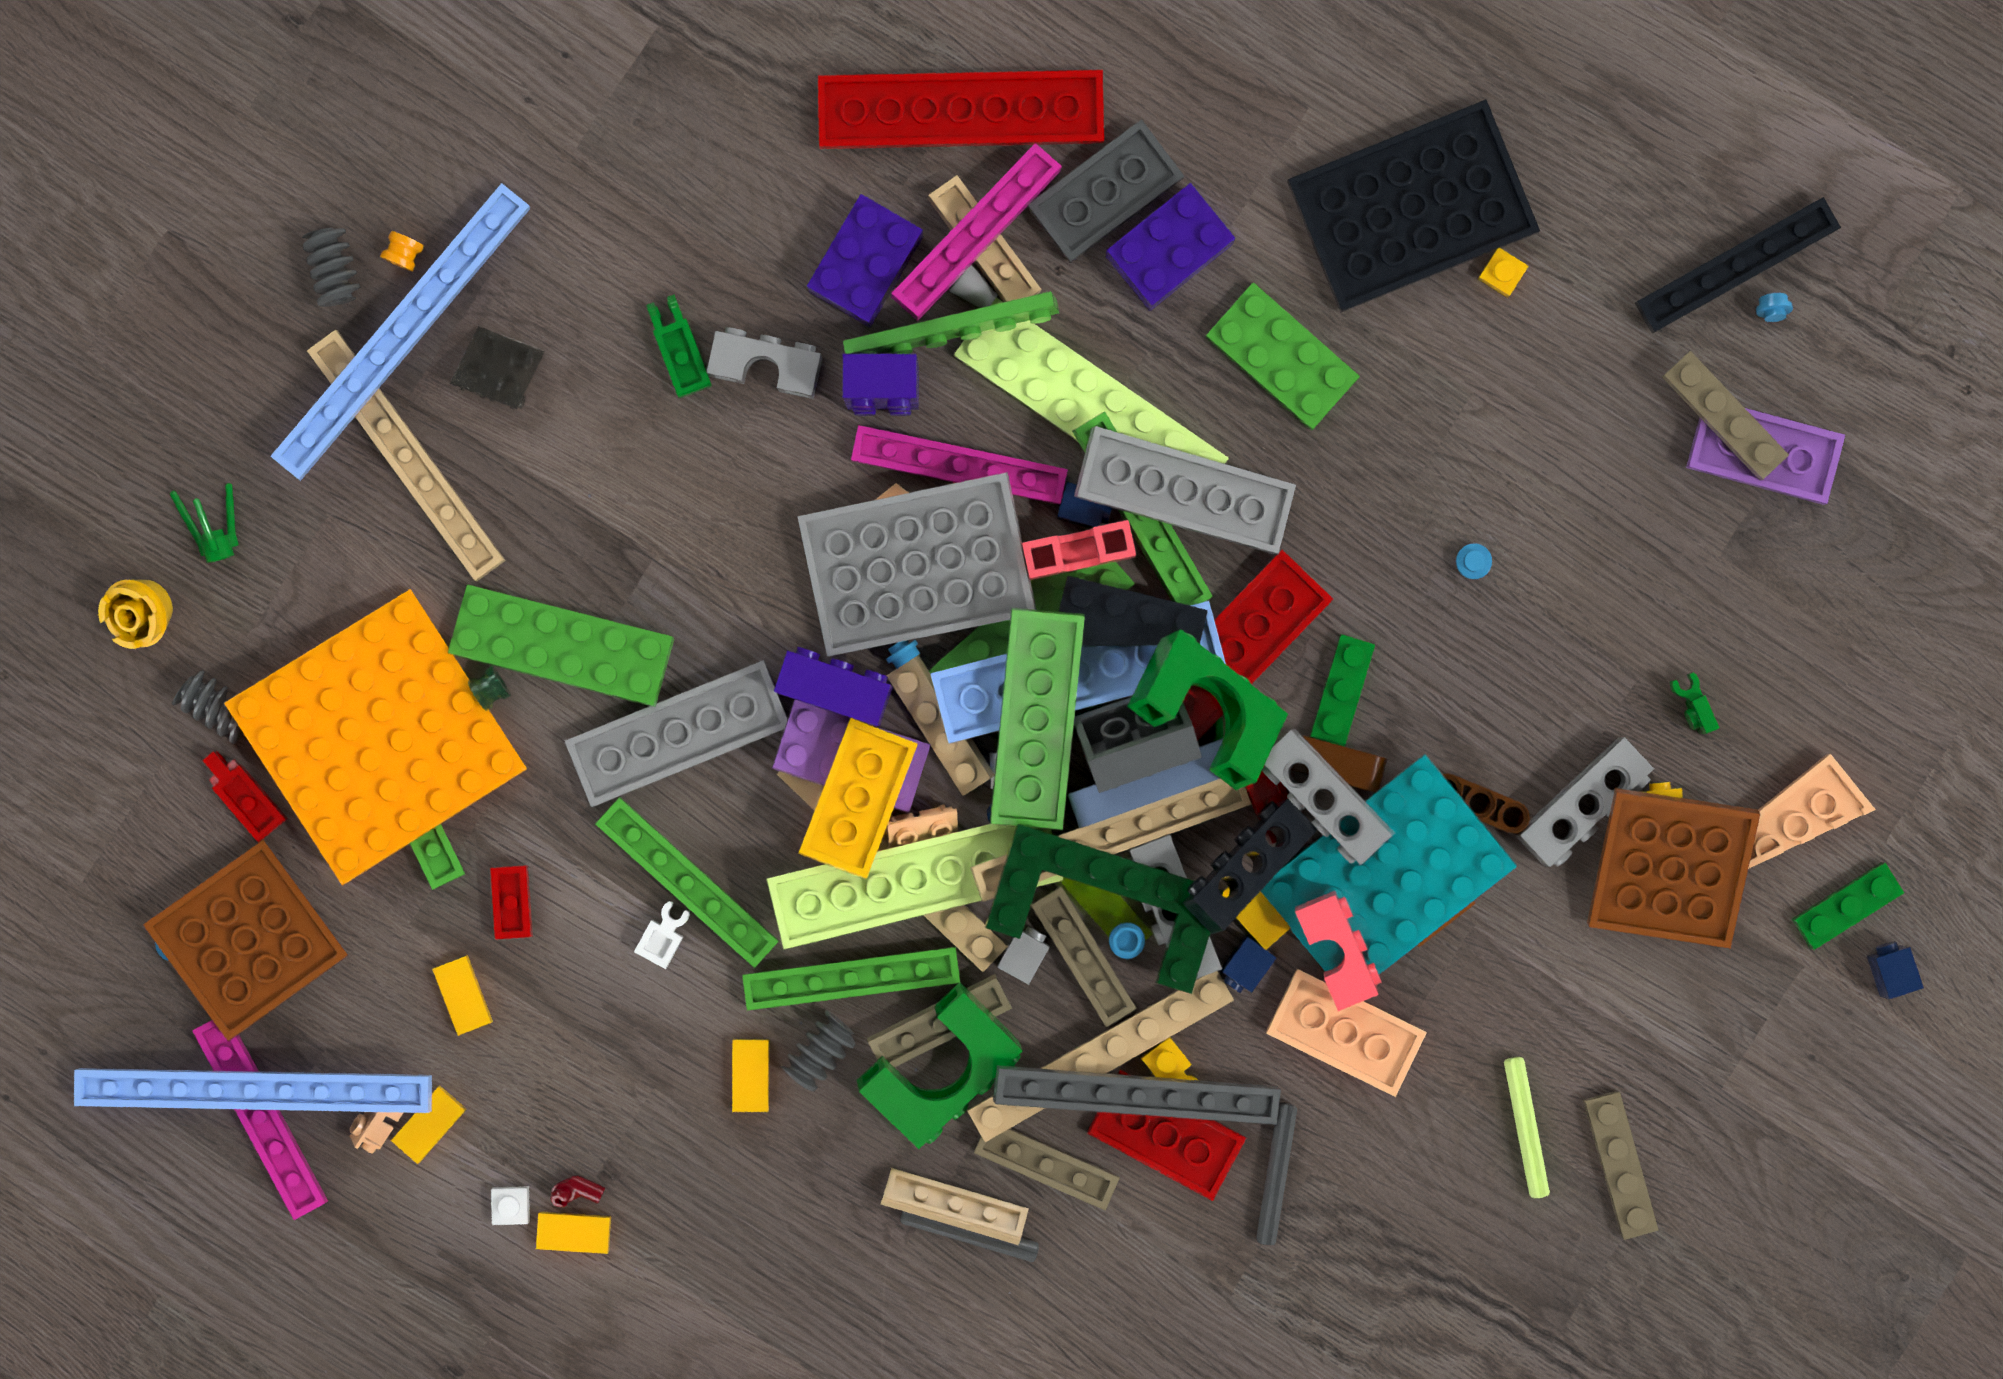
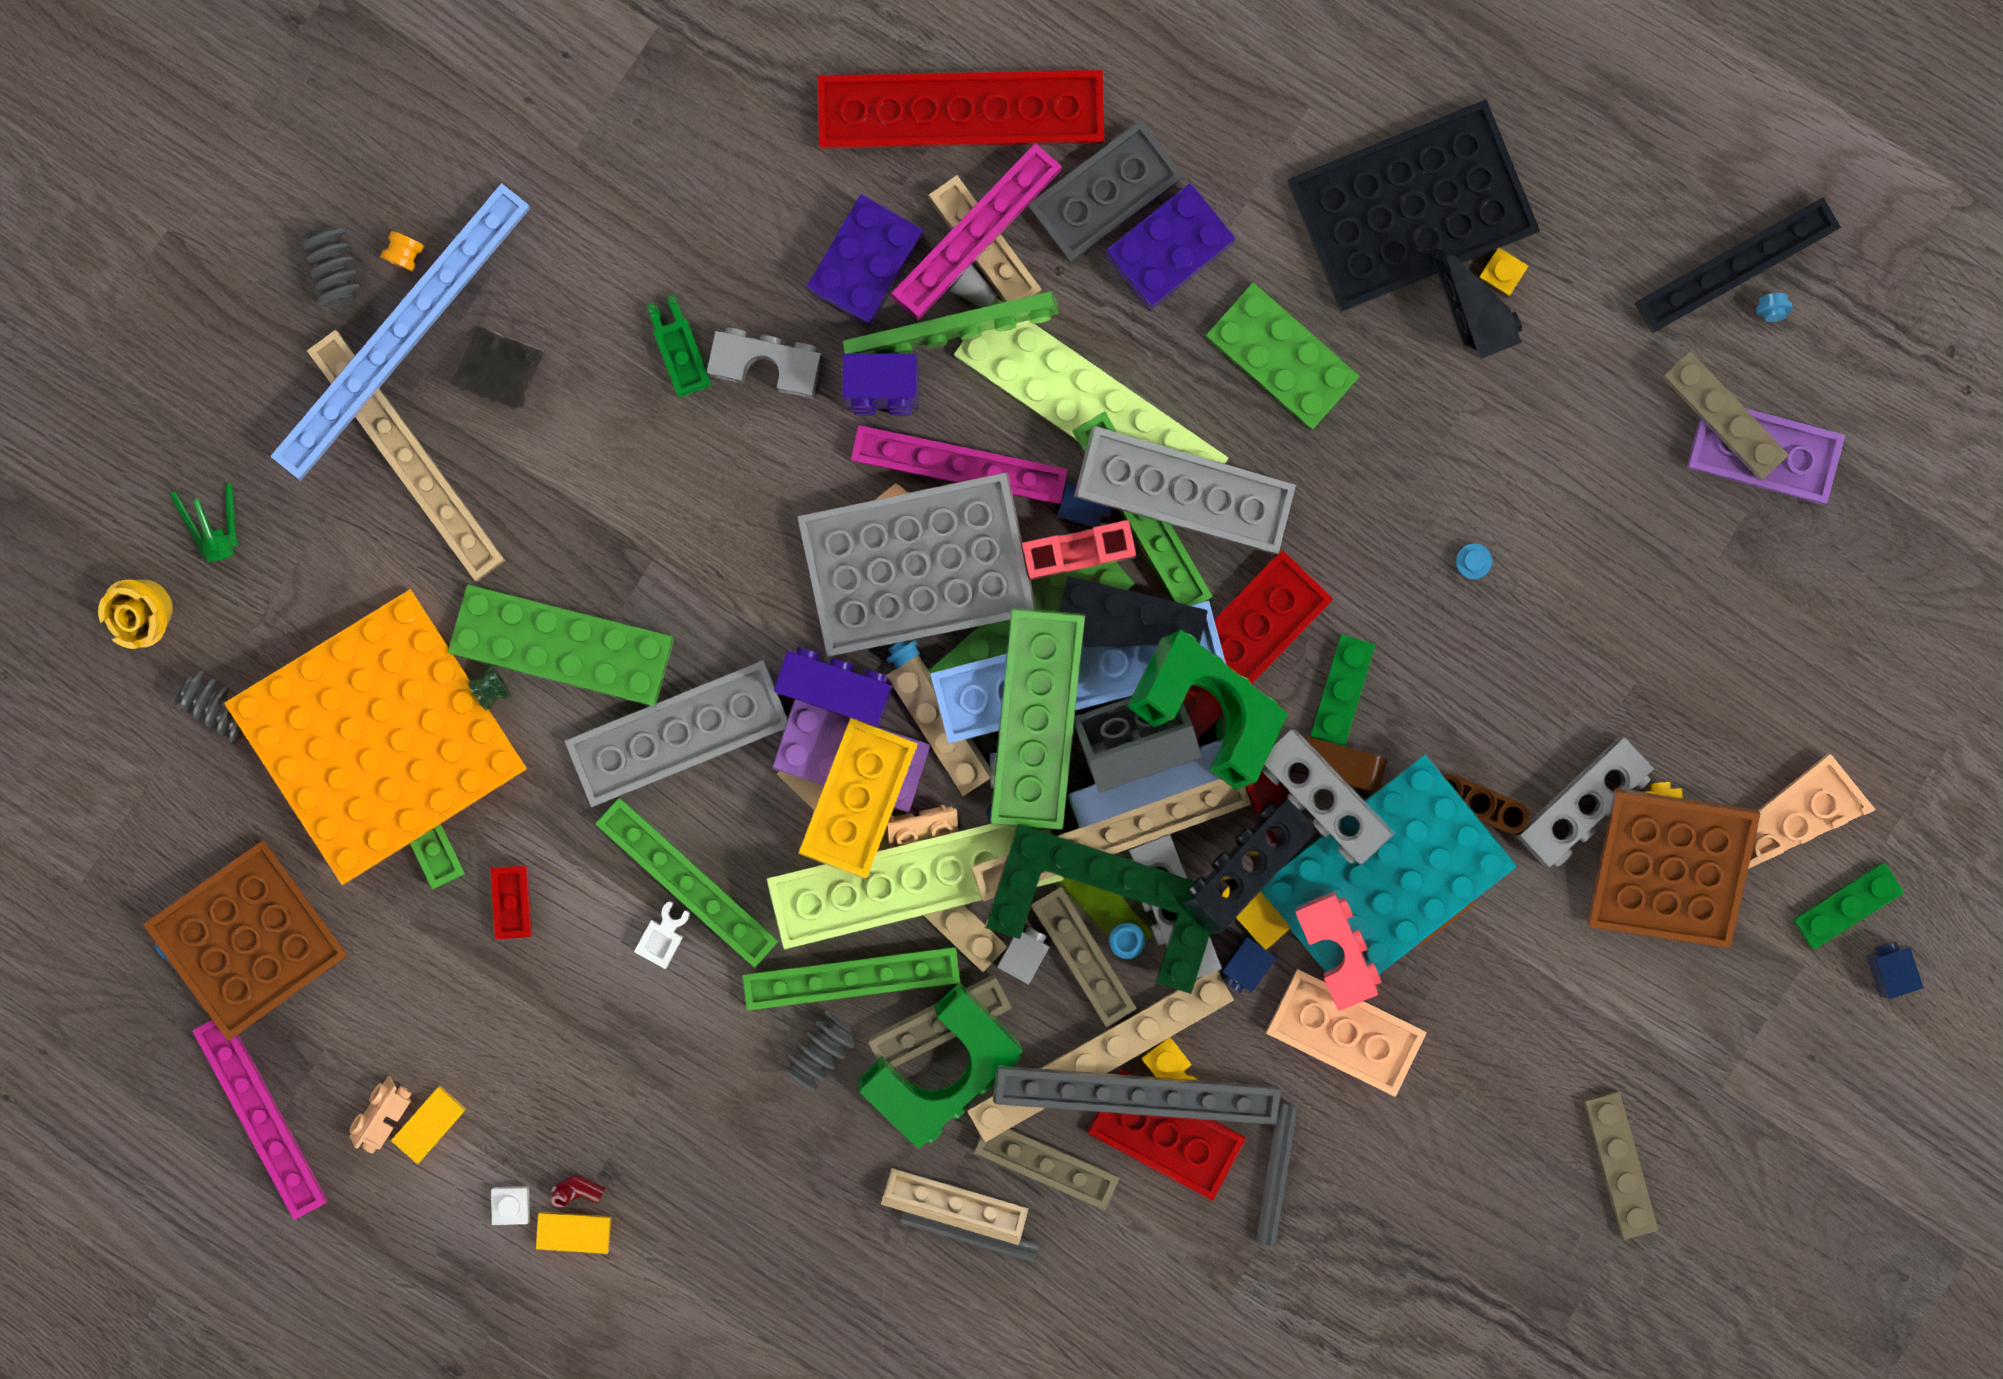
light blue plate [74,1068,432,1113] -> none
red hinge [202,751,288,842] -> none
yellow tile [432,955,493,1036] -> none
yellow tile [732,1039,769,1112] -> none
yellowish green axle [1504,1057,1550,1198] -> none
green plate [1670,672,1720,734] -> none
none -> black slope [1430,248,1523,359]

